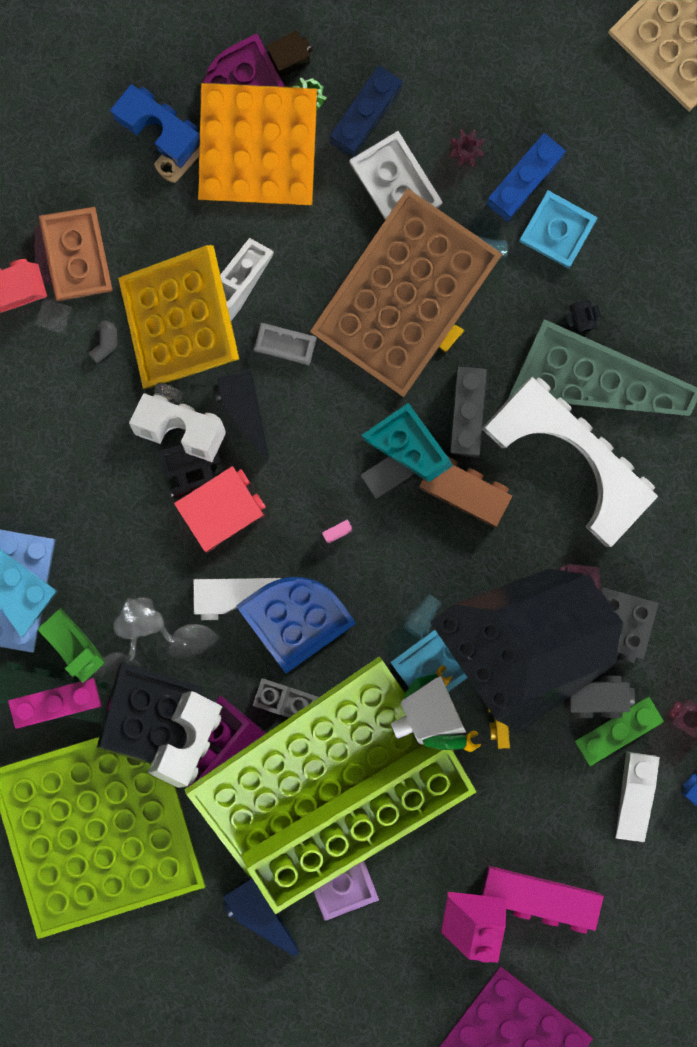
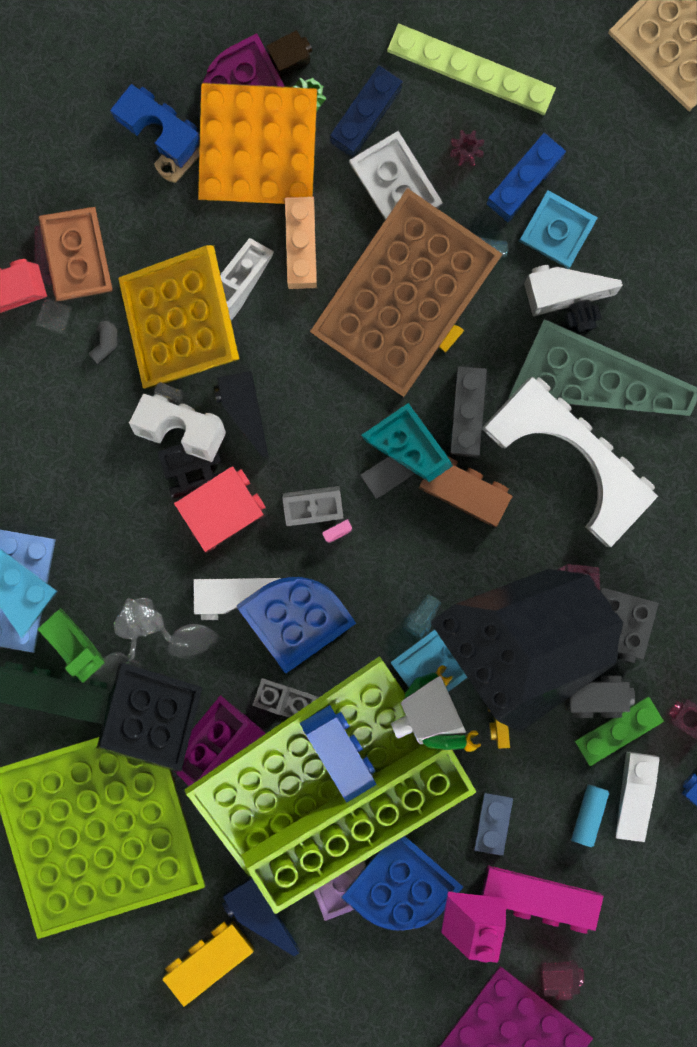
dark pink plate [8,678,102,729] -> none
white arch [148,691,222,788] -> none
light grey plate [254,323,317,366] -> none
none -> yellow brick [163,921,255,1007]
none -> light grey hinge [282,486,344,526]
none -> light nougat arch [285,197,317,289]
none -> brick [300,705,377,803]
none -> blue plate [340,836,463,930]
none -> yellowish green plate [387,23,556,116]
none -> sand blue plate [474,793,513,856]
none -> white slope [524,265,622,317]
none -> clear pink brick [540,960,584,1000]
none -> medium azure brick [571,784,609,847]

